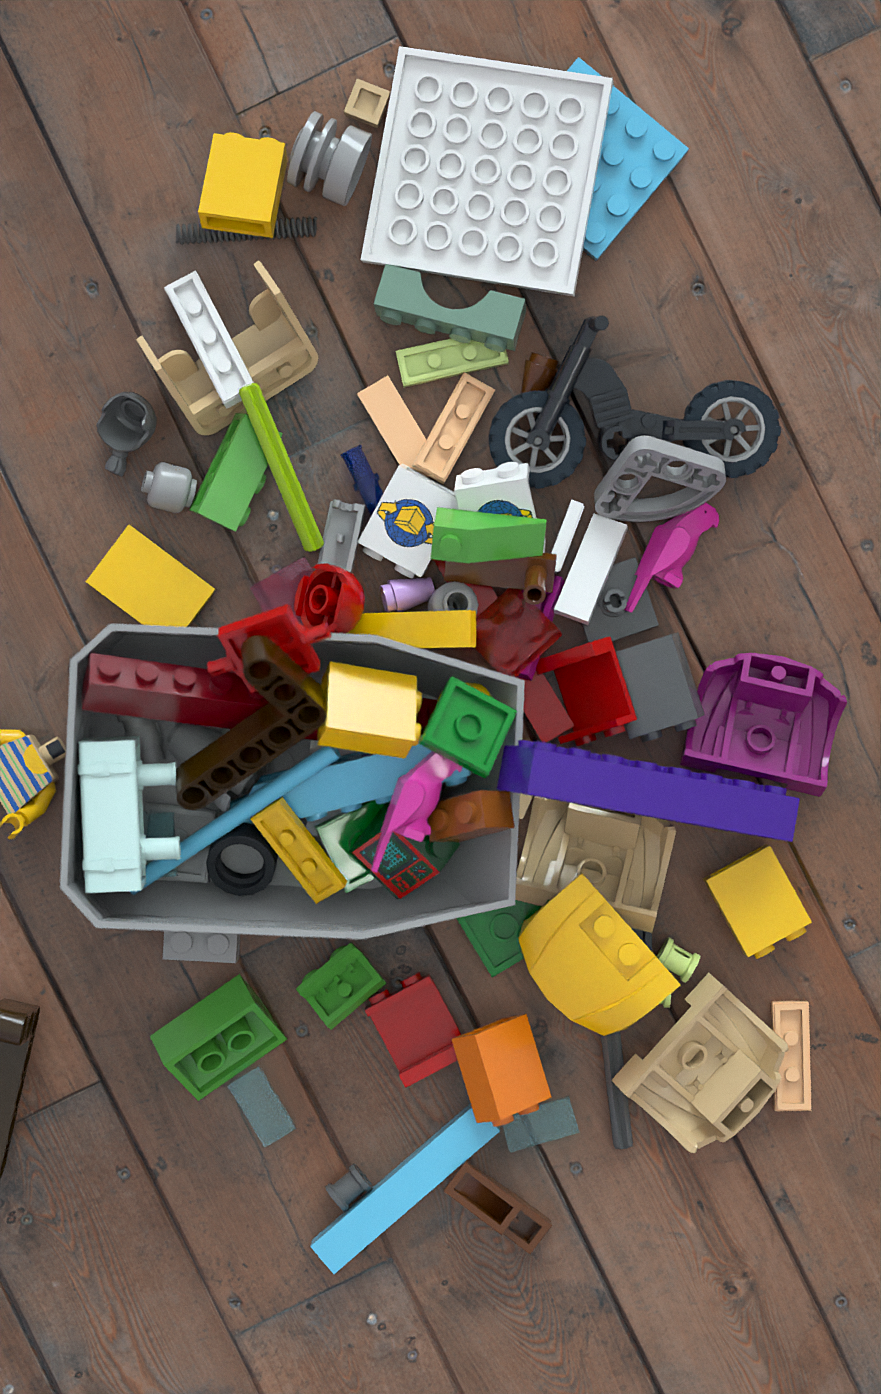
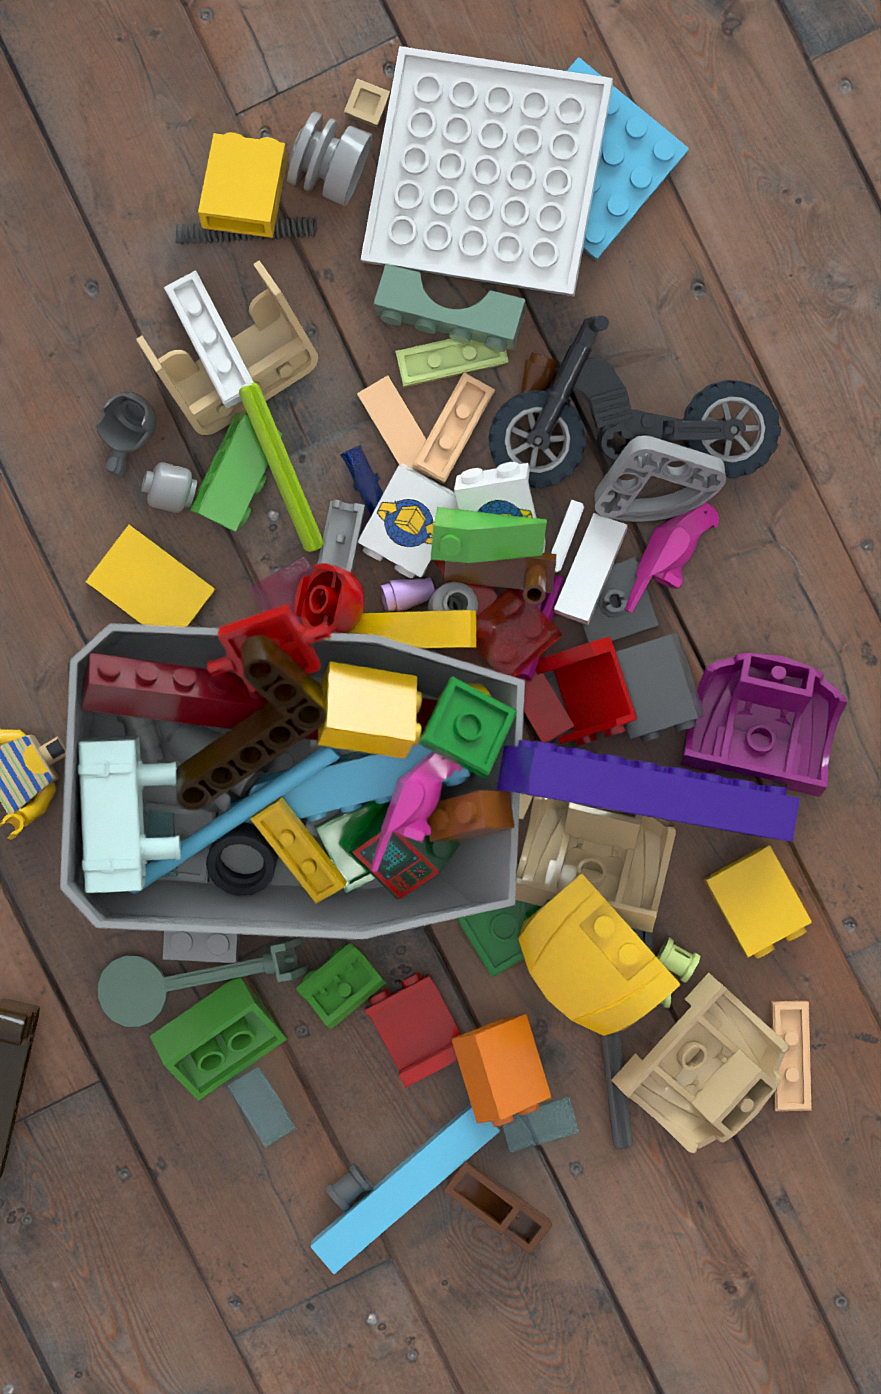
none -> sand green piece [98,937,310,1027]

